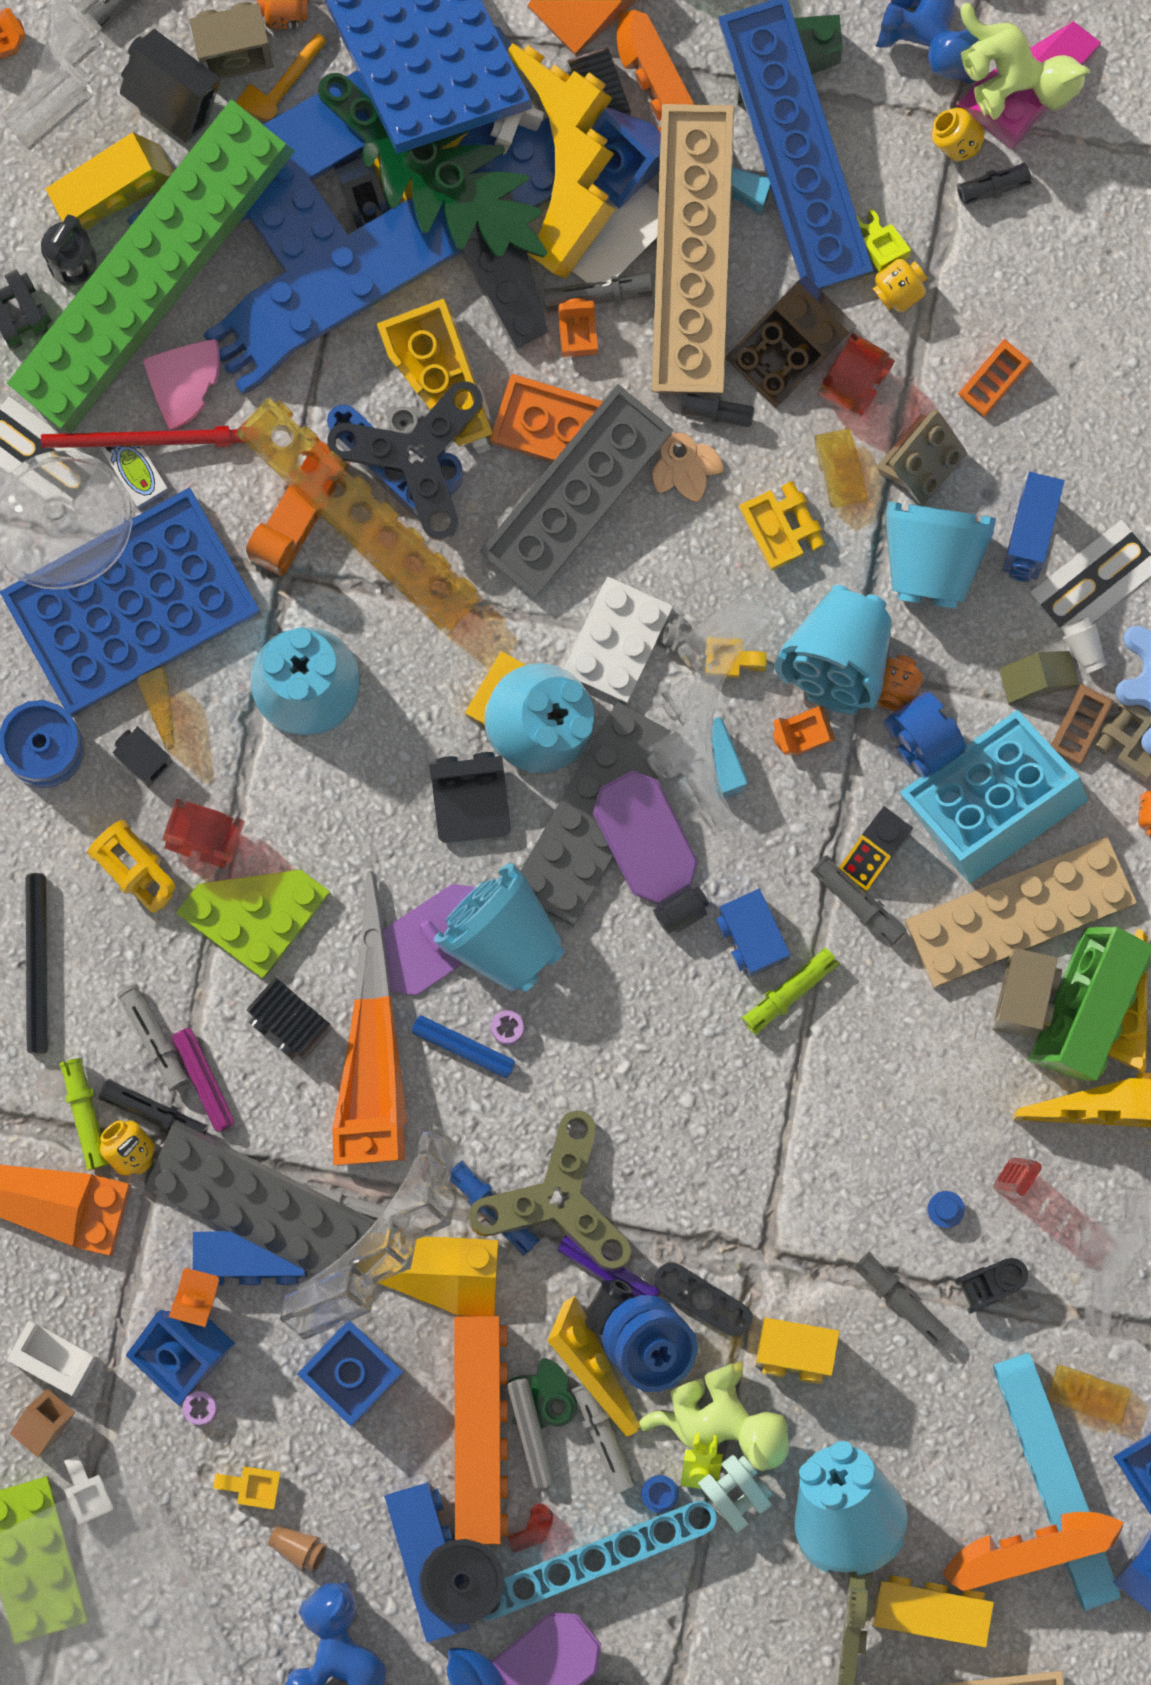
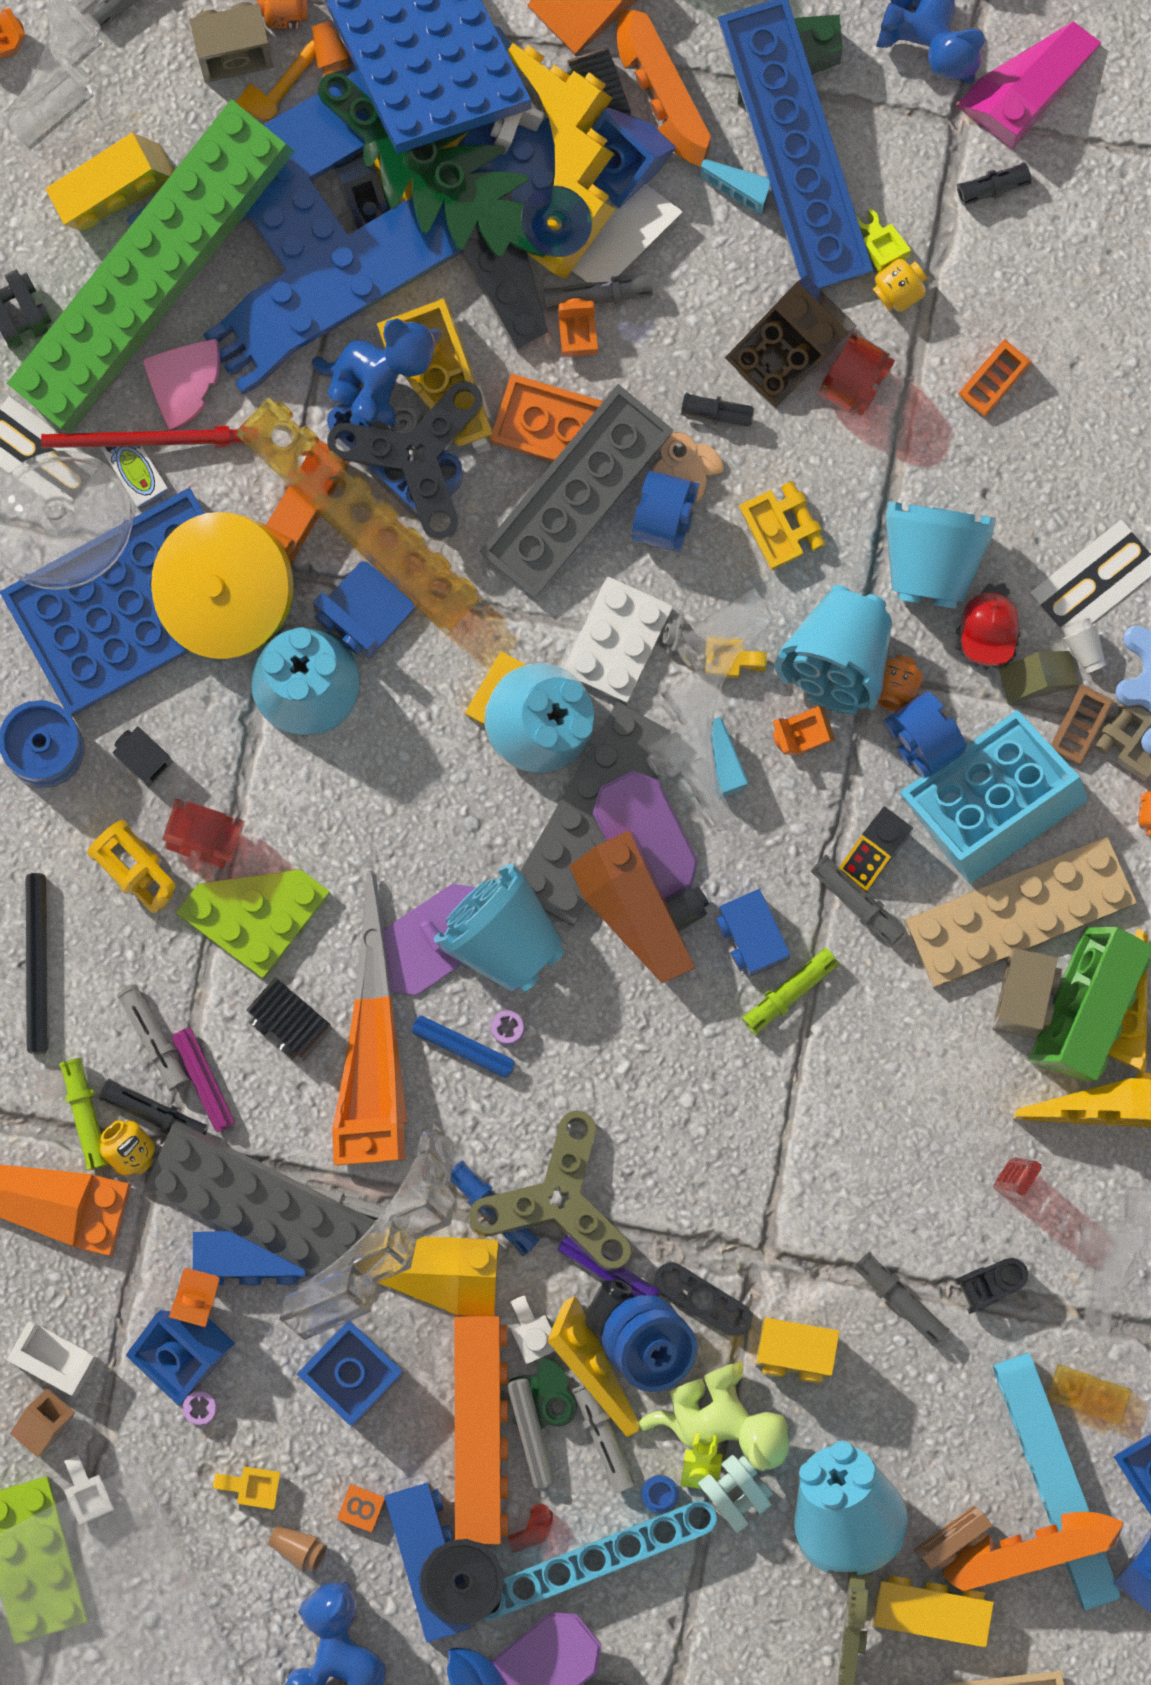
black piece [41,214,97,286] -> none
black brick [119,28,221,143] -> none
clear yellow slope [137,667,175,750] -> none
black bracket [429,752,511,843] -> none
tan plate [652,104,735,394] -> none
clear yellow slope [814,428,868,508] -> none
dark tan bracket [876,410,967,505] -> none
blue plate [927,1191,965,1228] -> none
yellow head [931,108,985,162] -> none
yellowish green animal [961,3,1090,120] -> none
blue window [1002,471,1065,582] -> none
none -> yellow dish [151,512,293,659]
none -> orange cone [311,20,351,76]
none -> blue animal [312,318,442,427]
none -> blue bracket [313,561,414,659]
none -> orange tile [337,1484,385,1533]
none -> white plate [511,1295,555,1364]
none -> dish [521,186,592,257]
none -> dark orange wedge [569,830,696,984]
none -> blue brick [631,471,700,553]
none -> medium nougat plate [913,1505,993,1570]
none -> red hair [955,583,1021,670]

